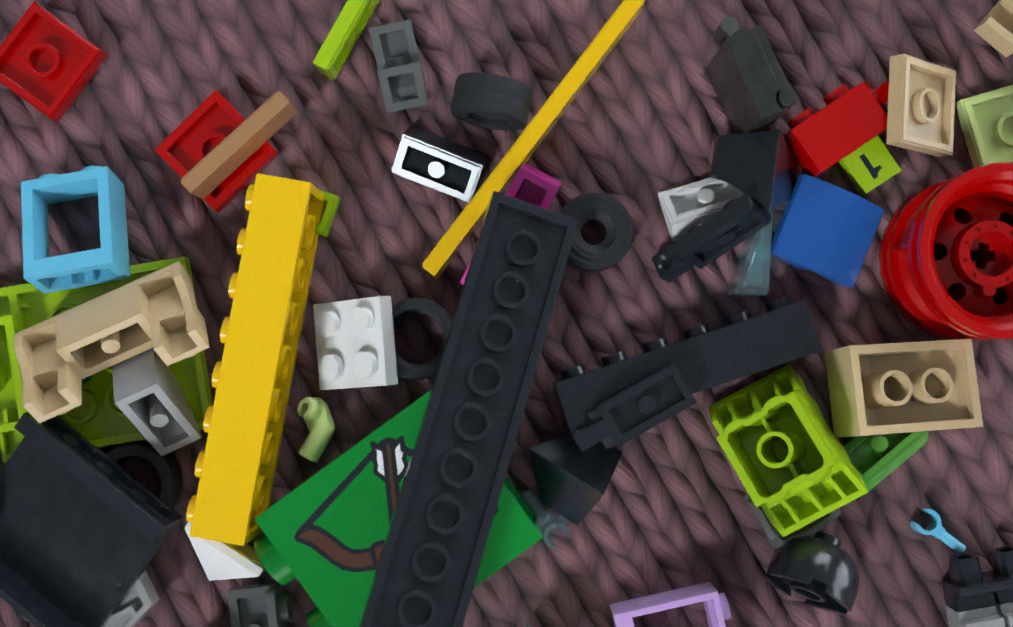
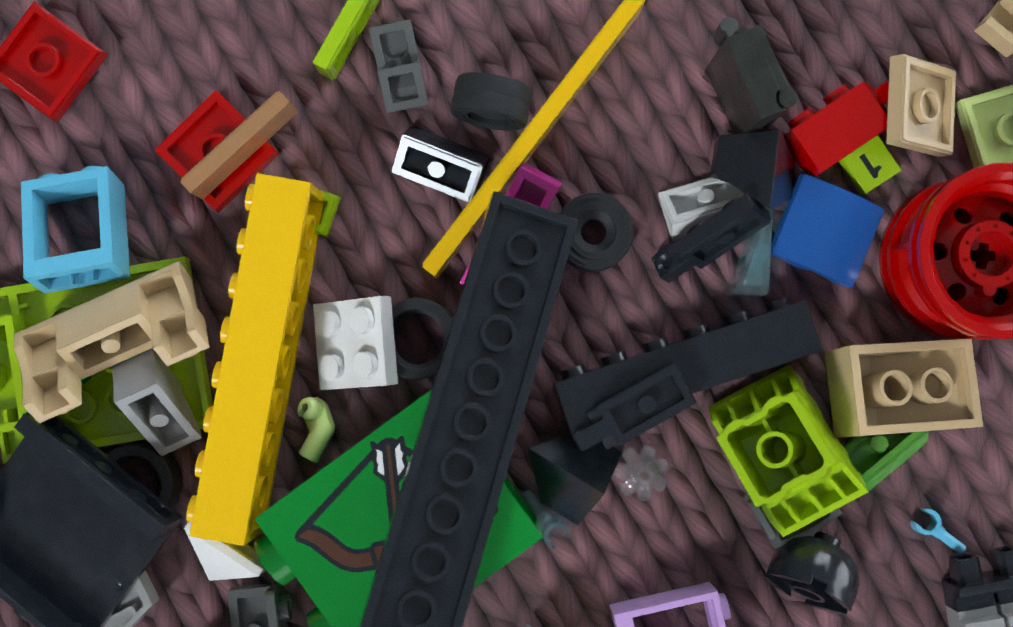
none -> clear plant [614,446,669,501]

